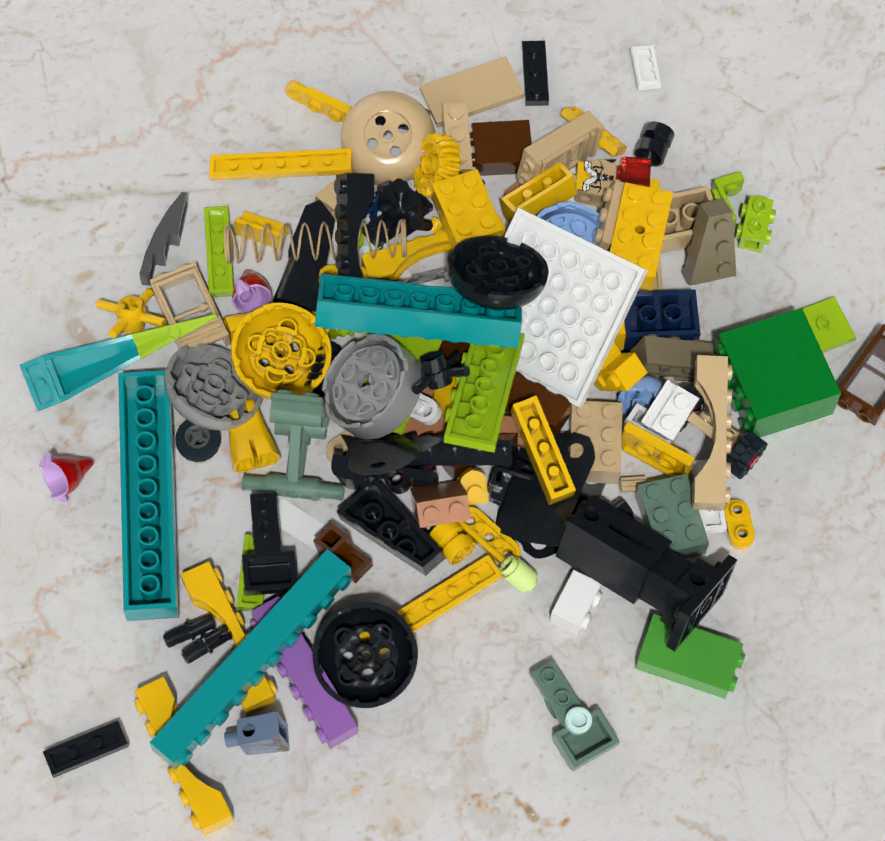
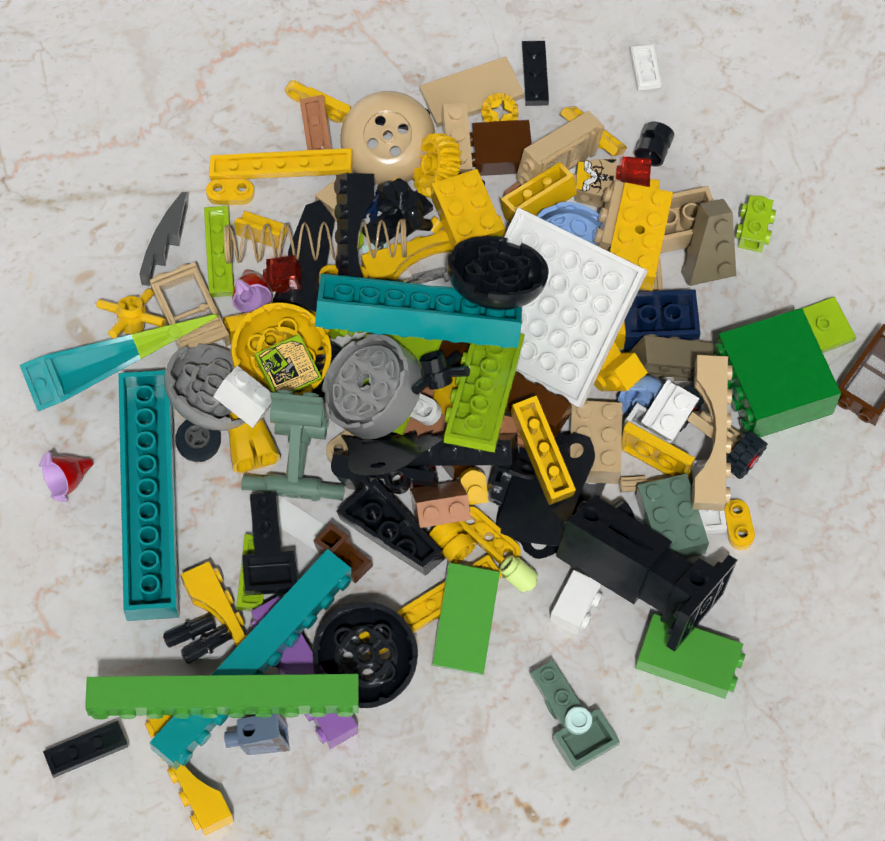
lime bracket [710,171,744,227] -> none
none -> bright green brick [85,674,359,720]
none -> yellow plate [206,179,255,205]
none -> white brick [213,366,272,428]
none -> tile [254,334,322,393]
none -> clear red brick [263,255,302,293]
none -> nougat plate [300,95,333,150]
none -> bright green tile [431,563,500,675]
none -> yellow gear [481,93,519,122]

